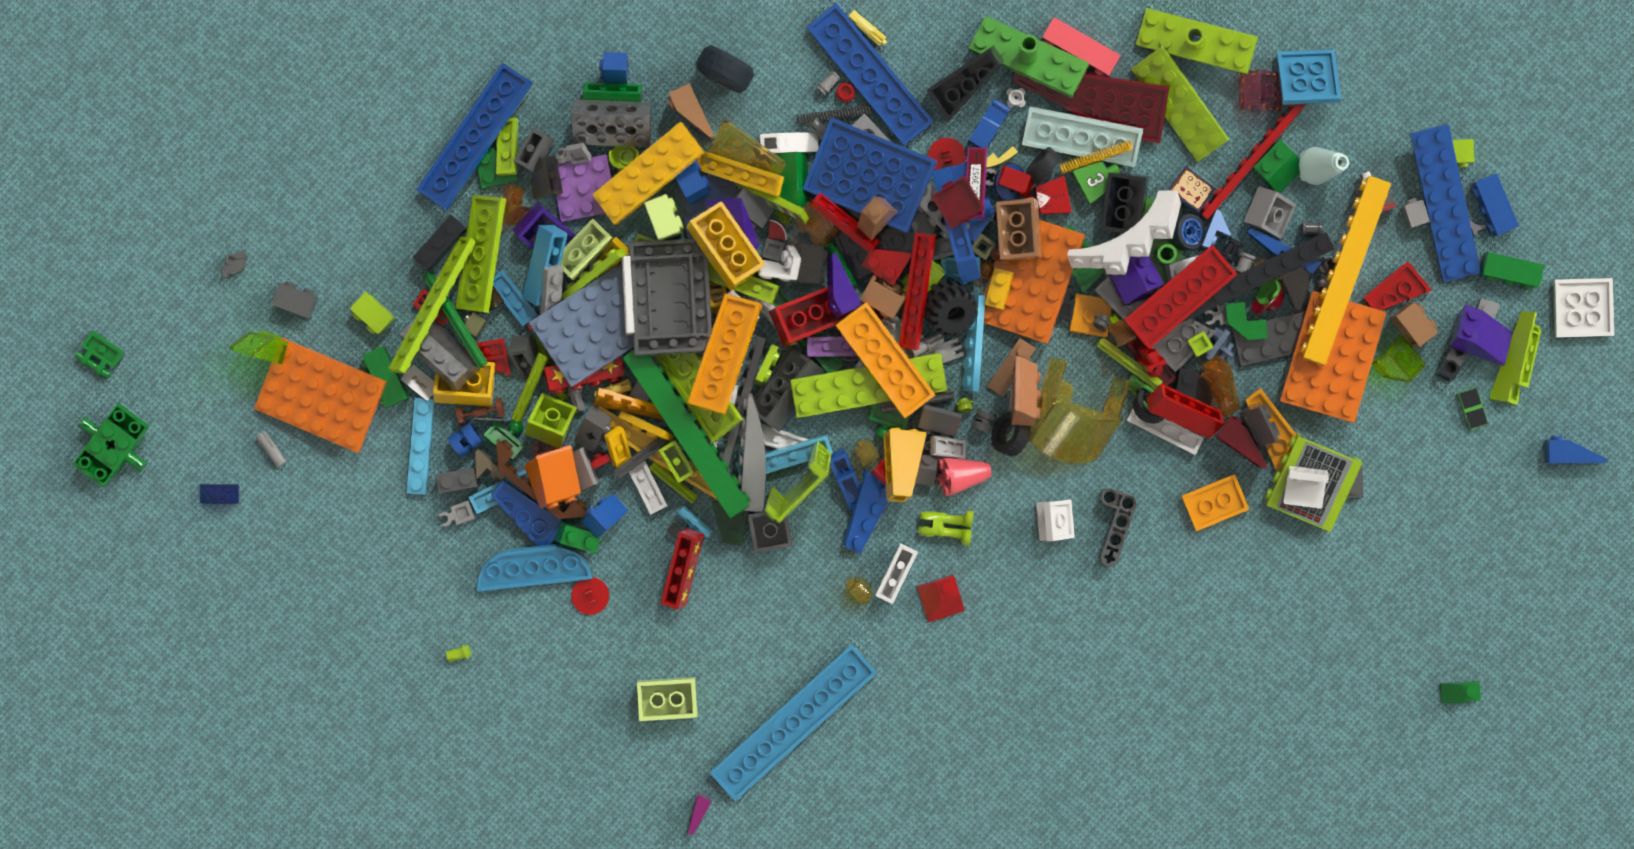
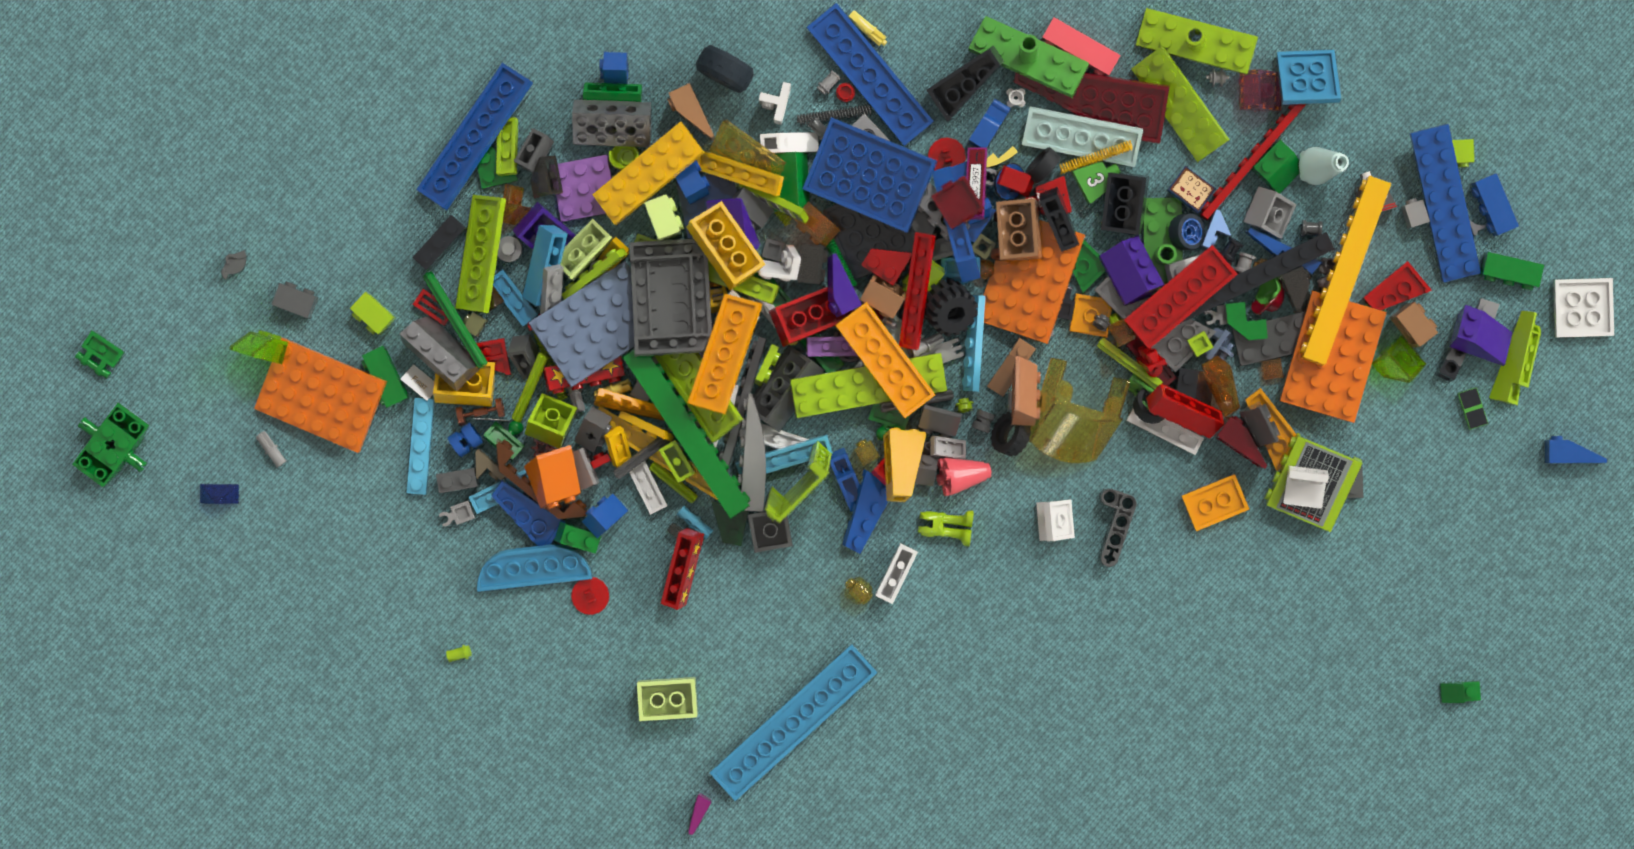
lime plate [389,237,476,374] -> none
light grey plate [555,142,592,165] -> none
white tile [622,256,634,336] -> none
red tile [768,219,787,240] -> none
red tile [810,193,880,253] -> none
medium nougat slope [857,197,898,240] -> none
red slope [917,574,965,623] -> none
yellow plate [984,268,1014,310] -> none
white arch [1067,190,1181,275] -> none
none -> light grey piece [498,236,523,263]
none -> white bracket [759,82,791,125]
none -> black slope [1039,187,1080,252]
none -> light grey wheel [1206,68,1229,87]
none -> clear orange plate [1260,358,1283,380]

